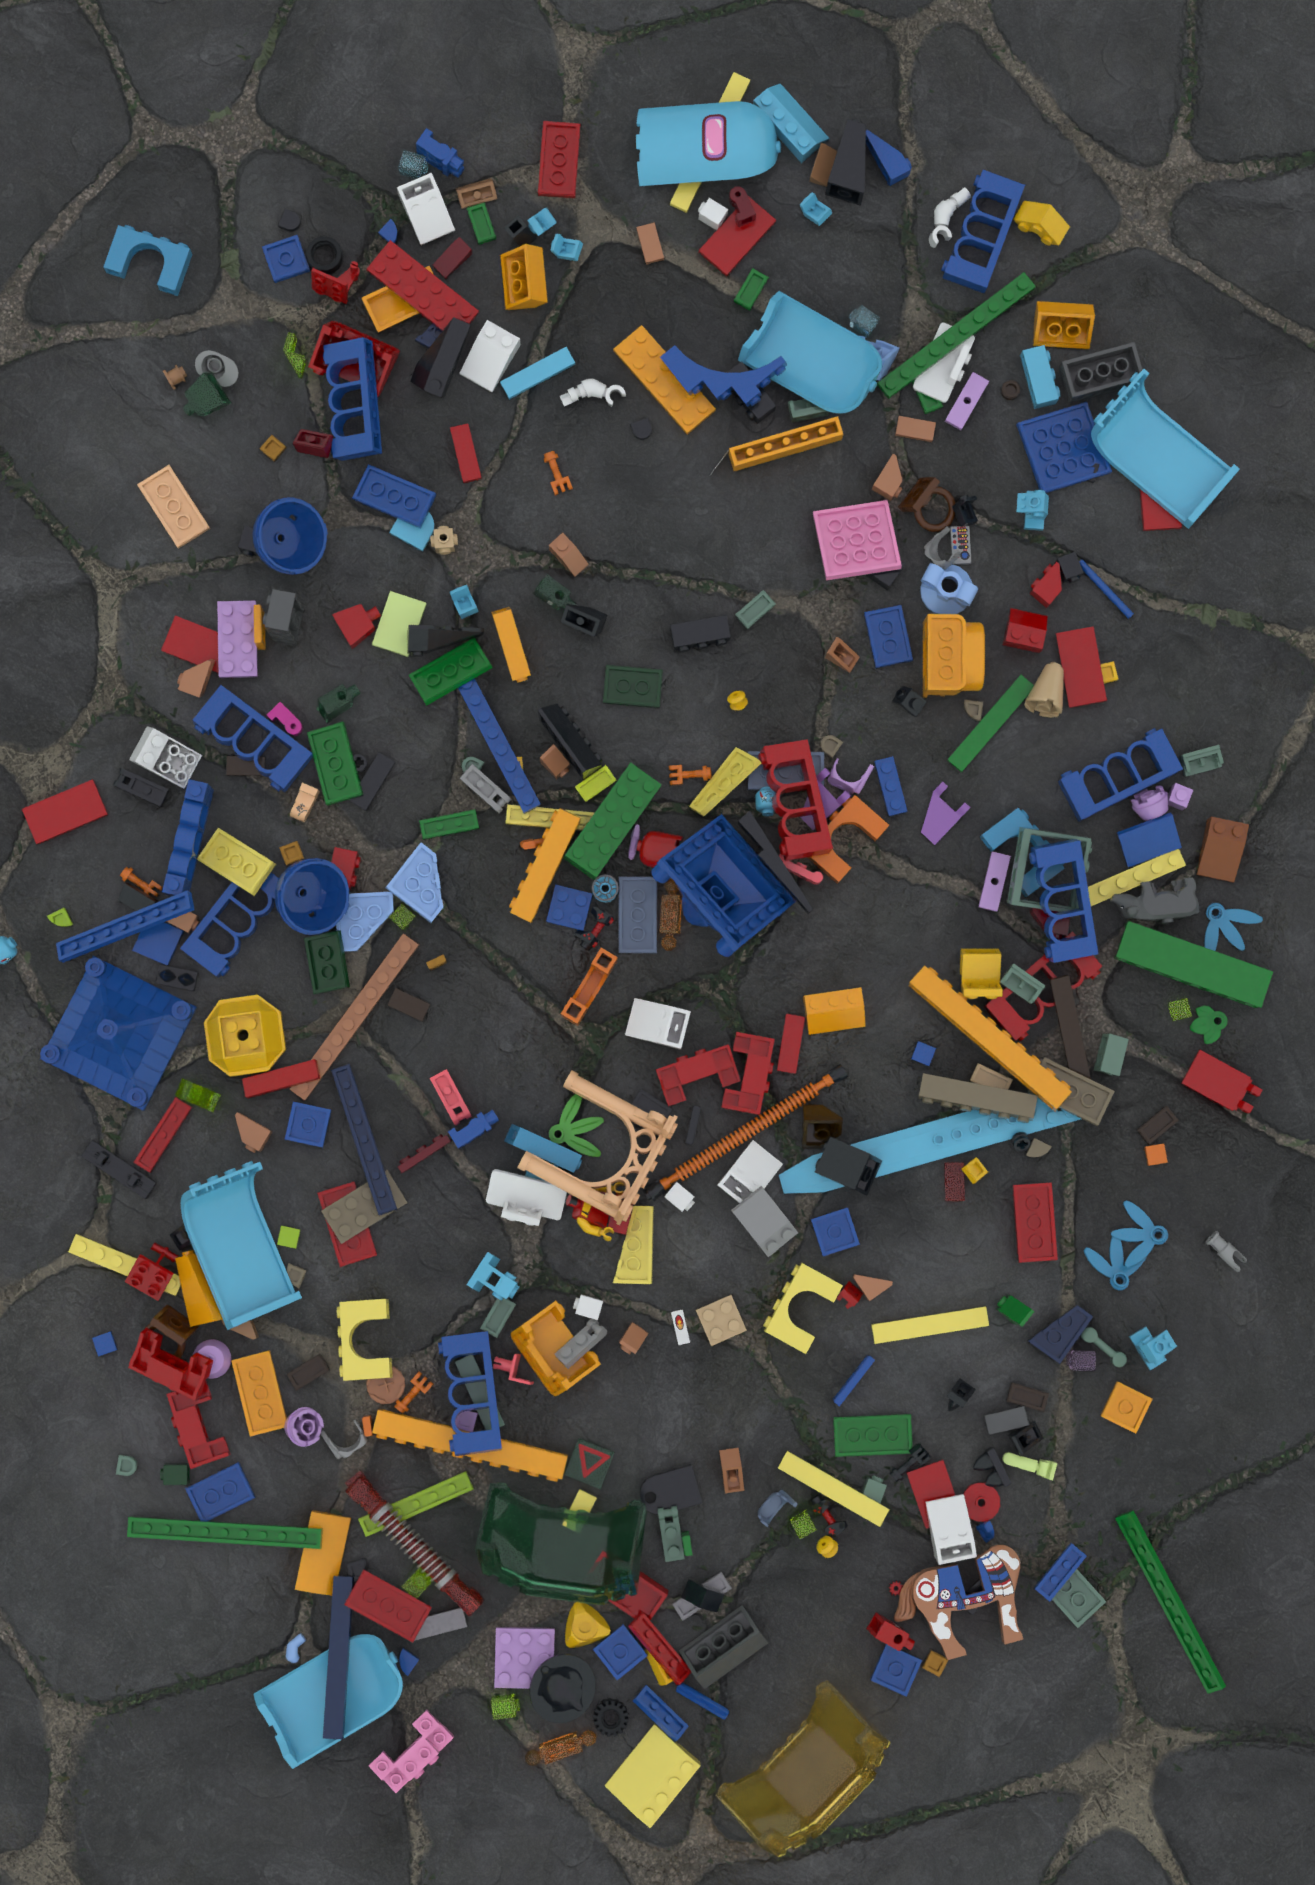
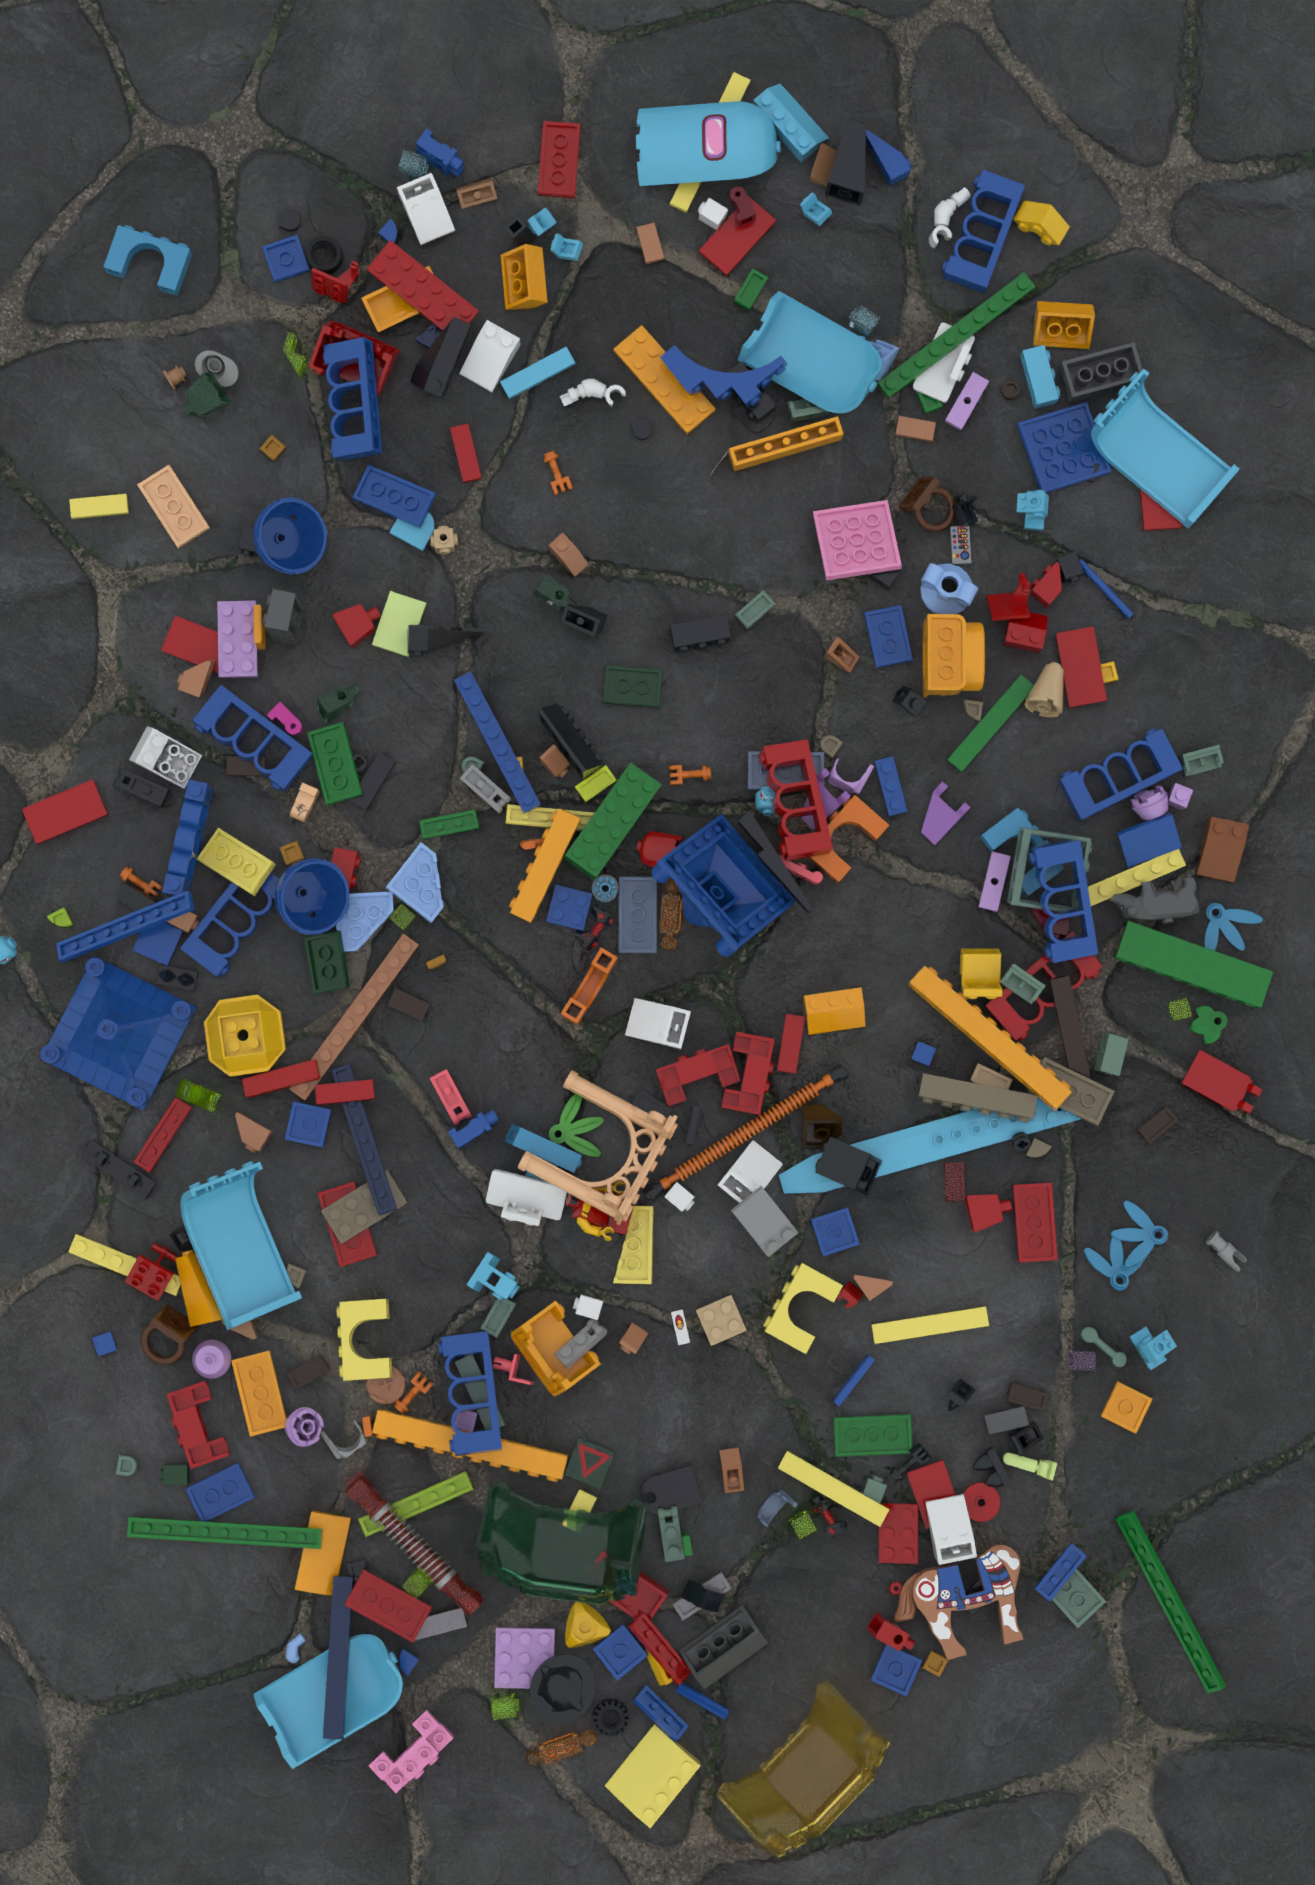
red bracket [128,1328,214,1401] -> none
lime tile [277,1226,301,1249] -> none
dark red slope [293,429,333,458] -> none
dark red plate [398,1134,452,1173] -> none
green tile [408,638,492,706] -> none
dark red slope [432,237,473,279] -> none
medium azure bracket [450,585,479,619] -> none
green tile [467,202,496,245] -> none
light orange slope [491,607,531,683] -> none
lavender piece [628,824,640,860] -> none
light yellow wing [689,747,761,816] -> none
yellow wheel [727,690,748,711] -> none
yellow wheel [816,1536,838,1558] -> none
nougat slope [872,454,903,501] -> none
light grey helmet [924,526,961,569] -> none
yellow tile [962,1157,988,1184] -> none
blue tile [976,1521,994,1543] -> none
green slope [996,1295,1034,1327] -> none
dark blue wing [1028,1305,1093,1364] -> none
orange tile [1144,1144,1168,1166] -> none
none -> light yellow tile [69,494,129,519]
none -> red tile [315,1079,375,1105]
none -> red plate [879,1503,919,1564]
none -> red torso [964,1194,1012,1232]
none -> red plate [986,573,1031,621]

